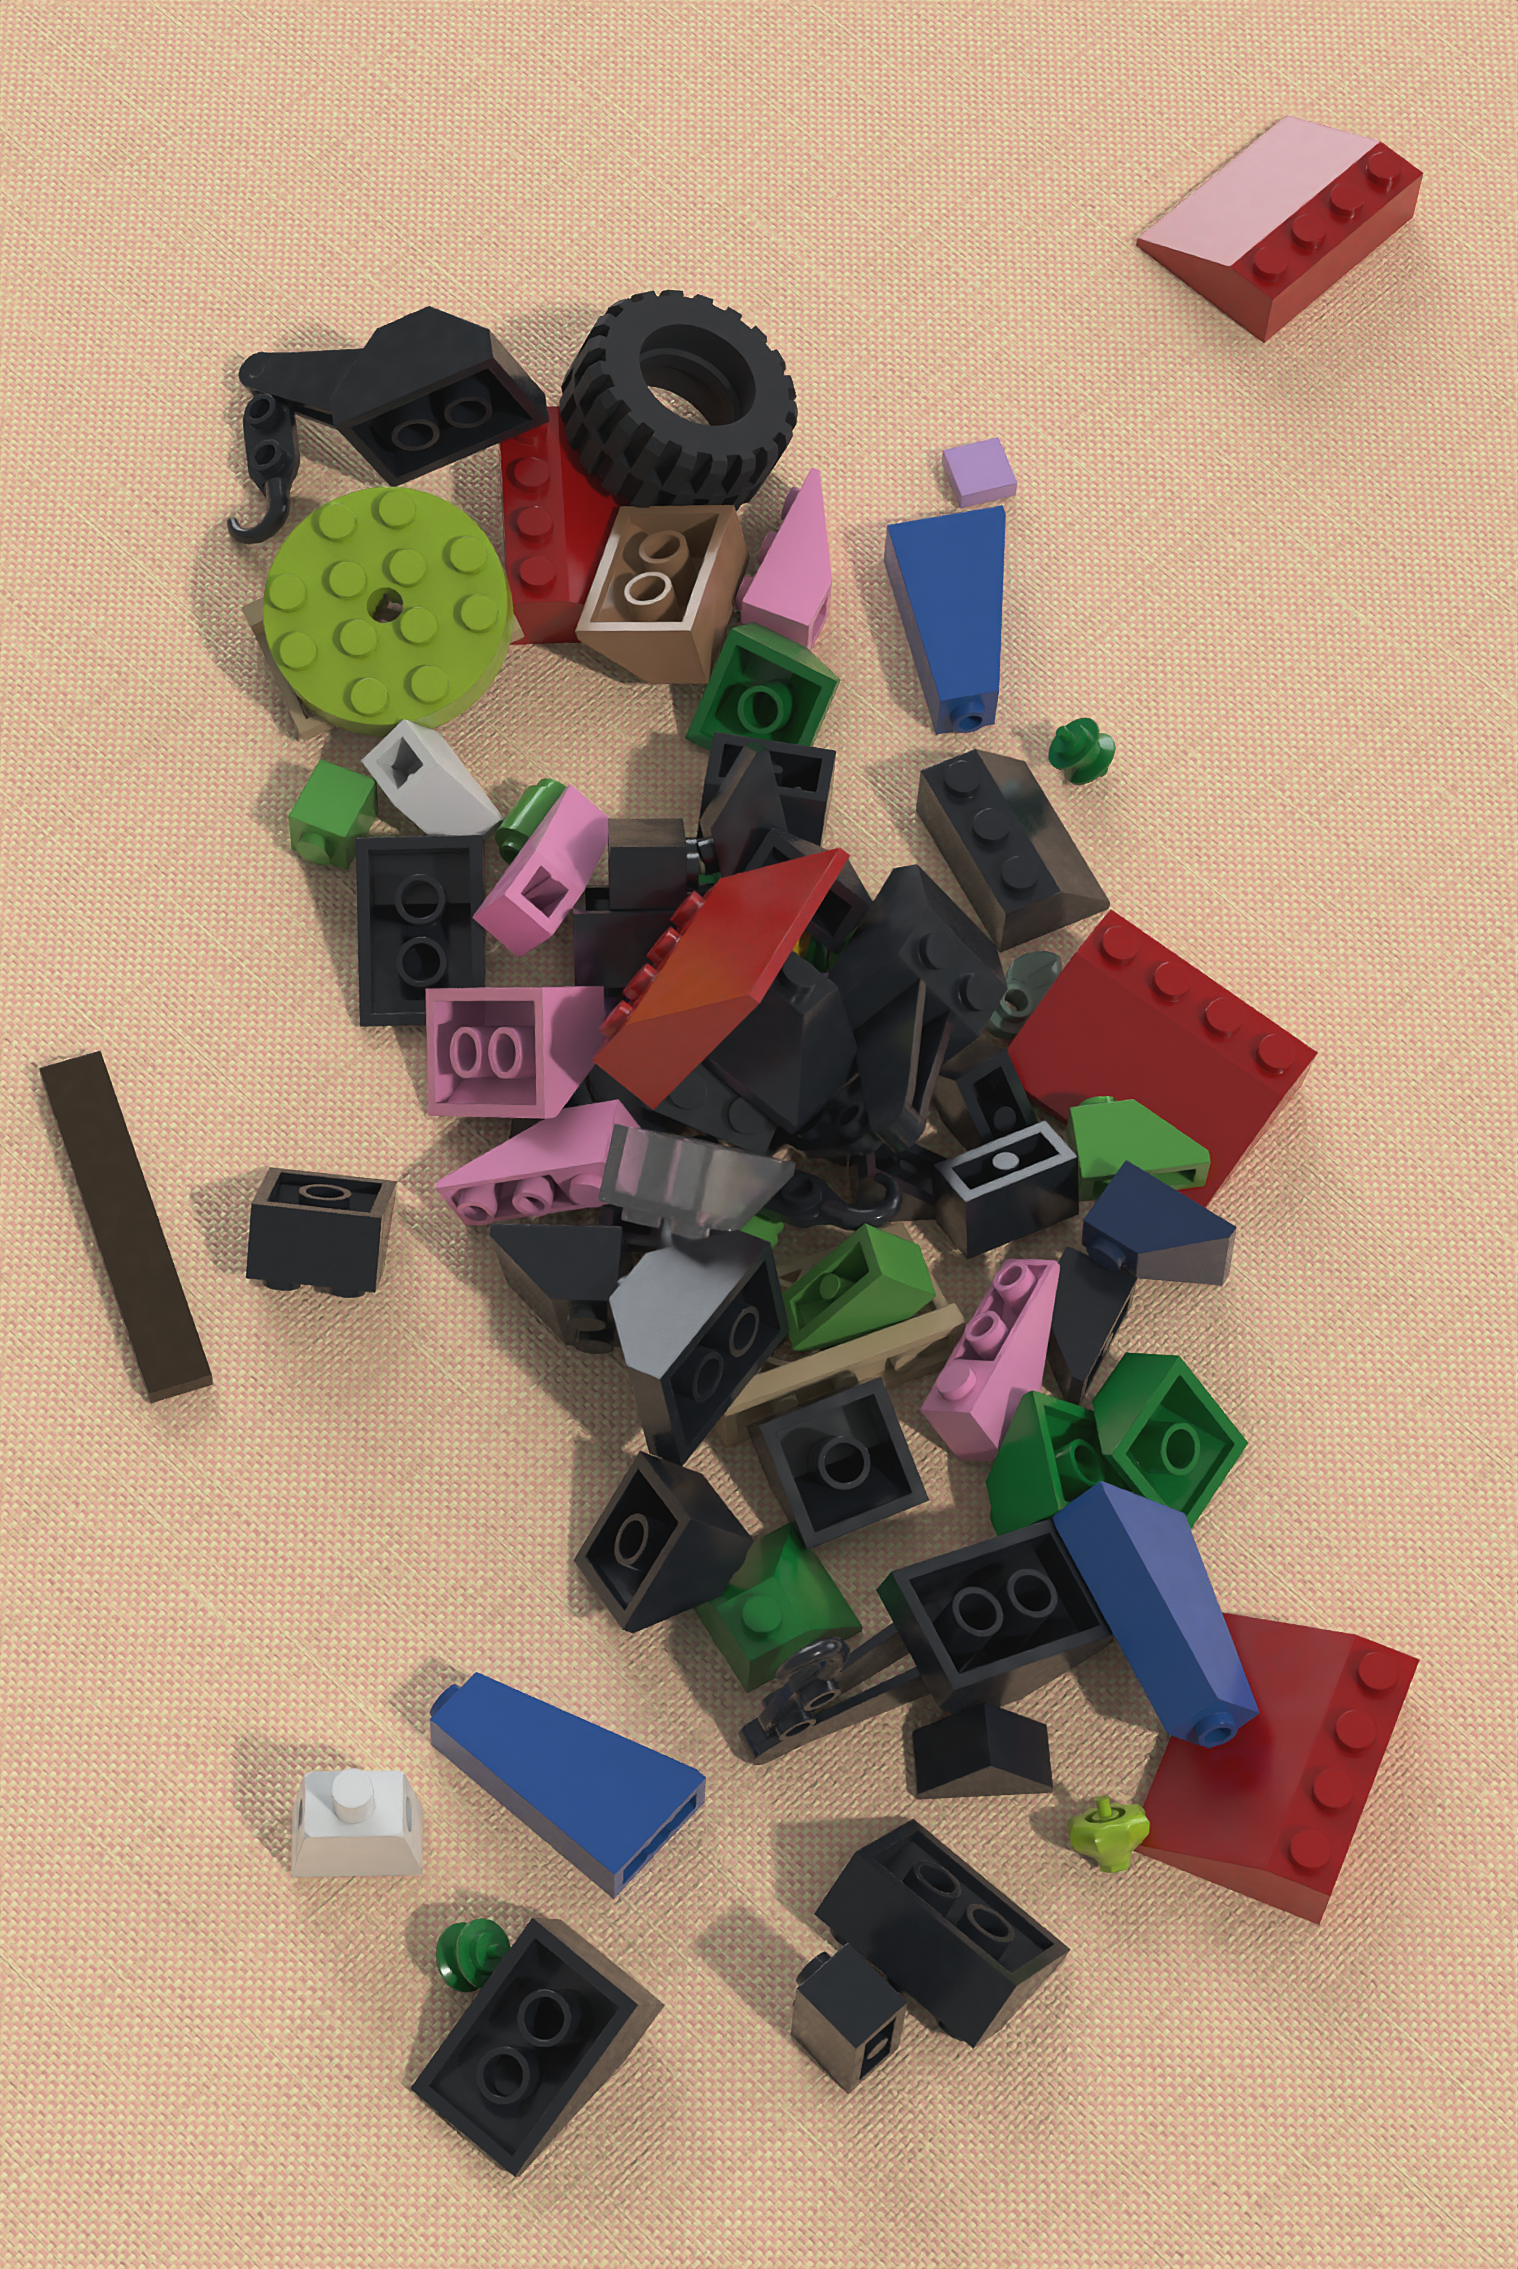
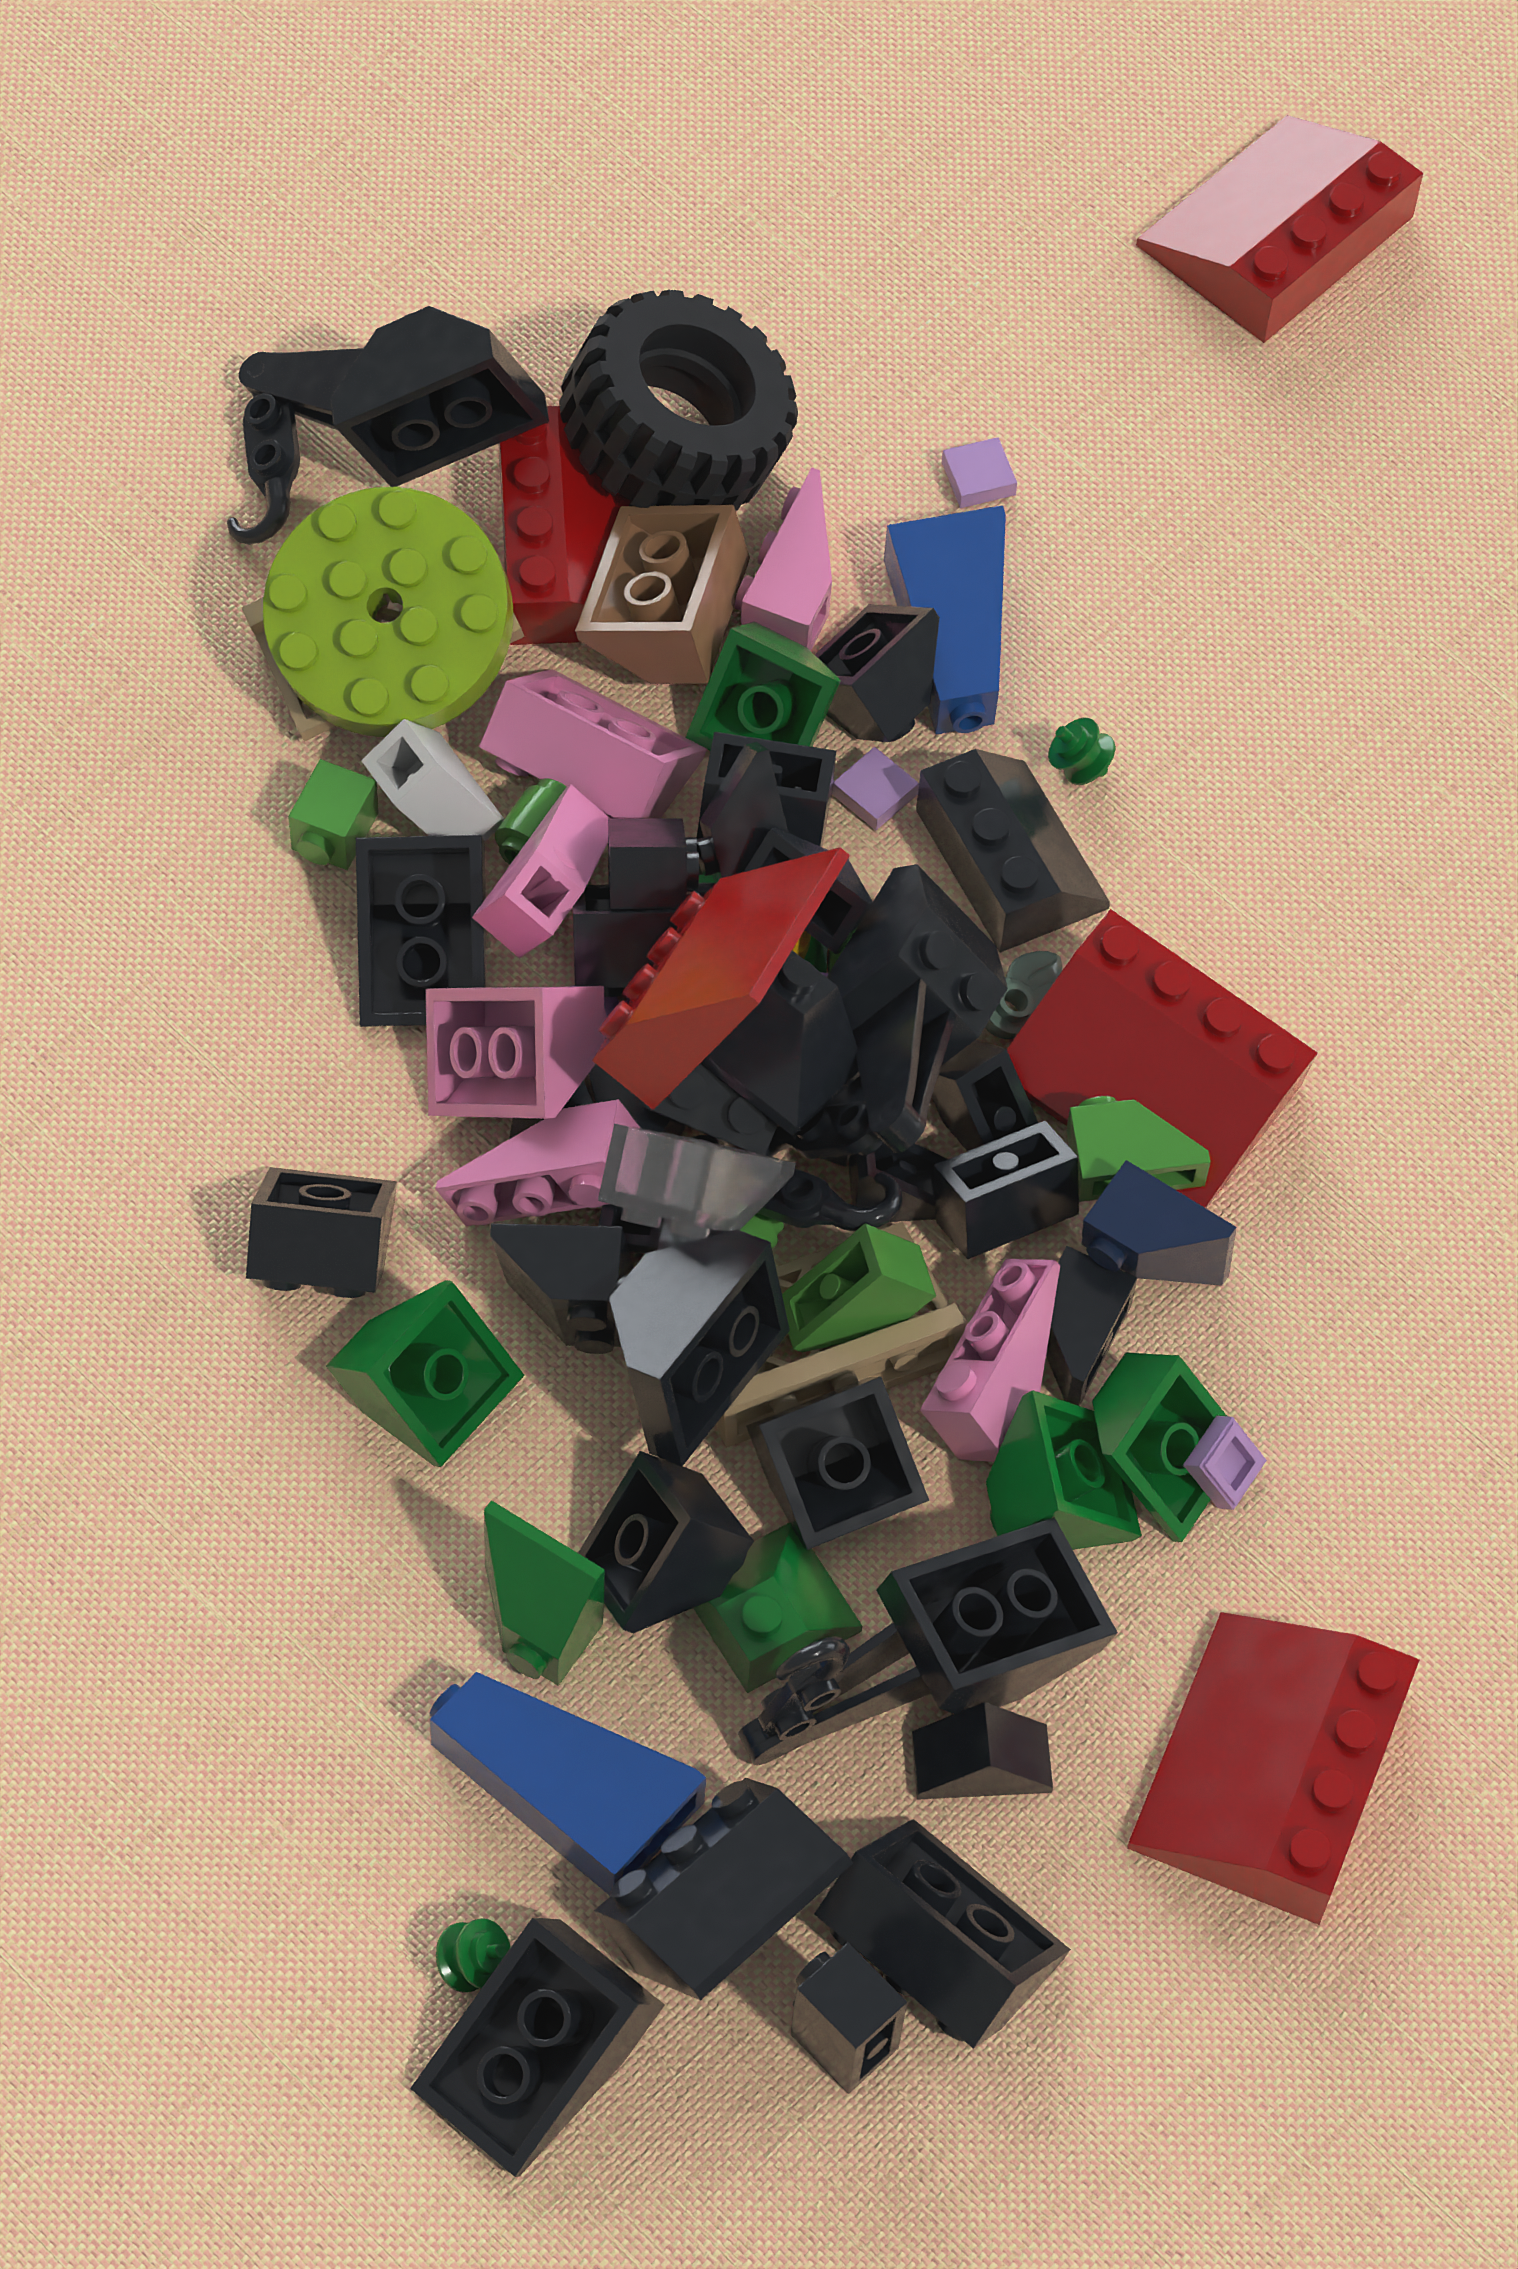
dark brown tile [39,1050,213,1404] -> none
white torso [291,1768,423,1877] -> none
blue slope [1052,1481,1260,1749] -> none
lime piece [1066,1795,1150,1873] -> none
none -> green slope [326,1280,525,1467]
none -> bright pink slope [479,669,707,819]
none -> green slope [484,1500,605,1686]
none -> black slope [594,1778,853,2001]
none -> black slope [815,604,940,742]
none -> lavender tile [832,747,919,831]
none -> lavender tile [1183,1416,1267,1510]

